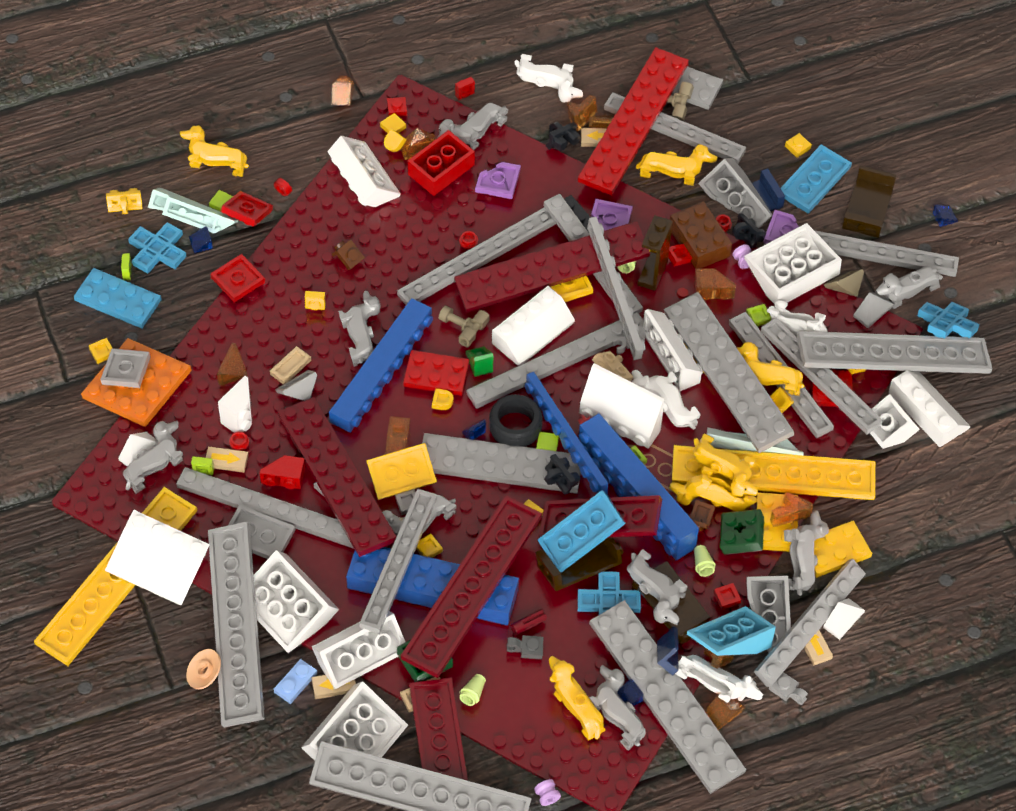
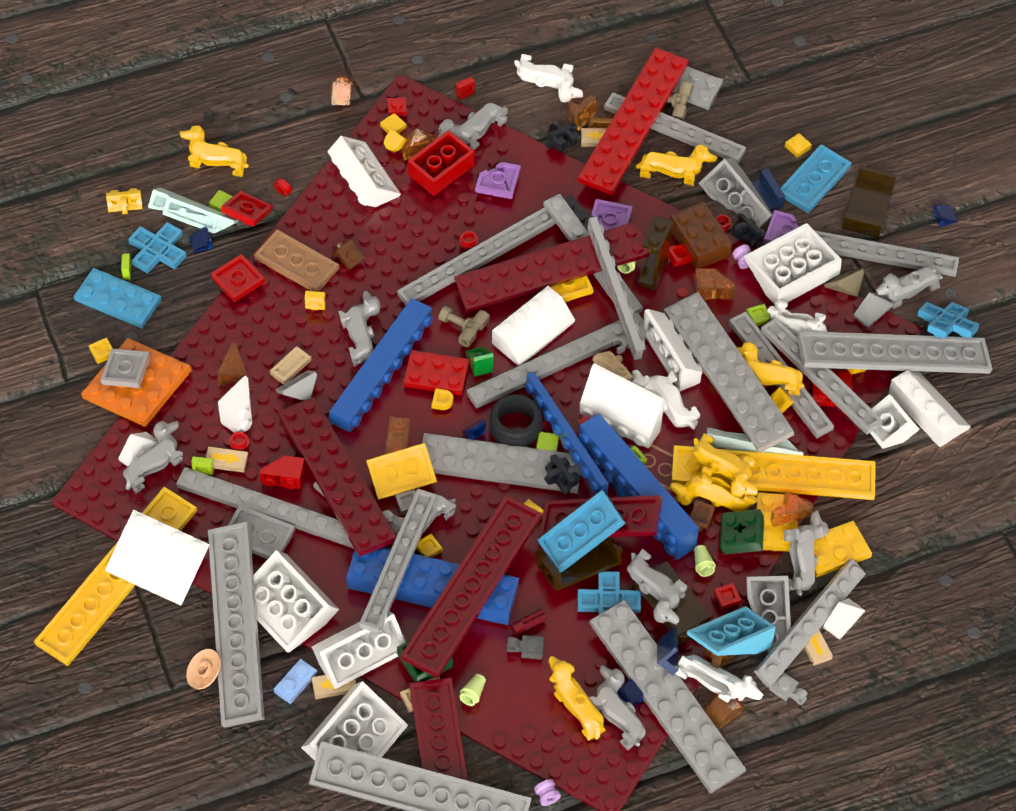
none -> medium nougat tile [254,229,339,292]

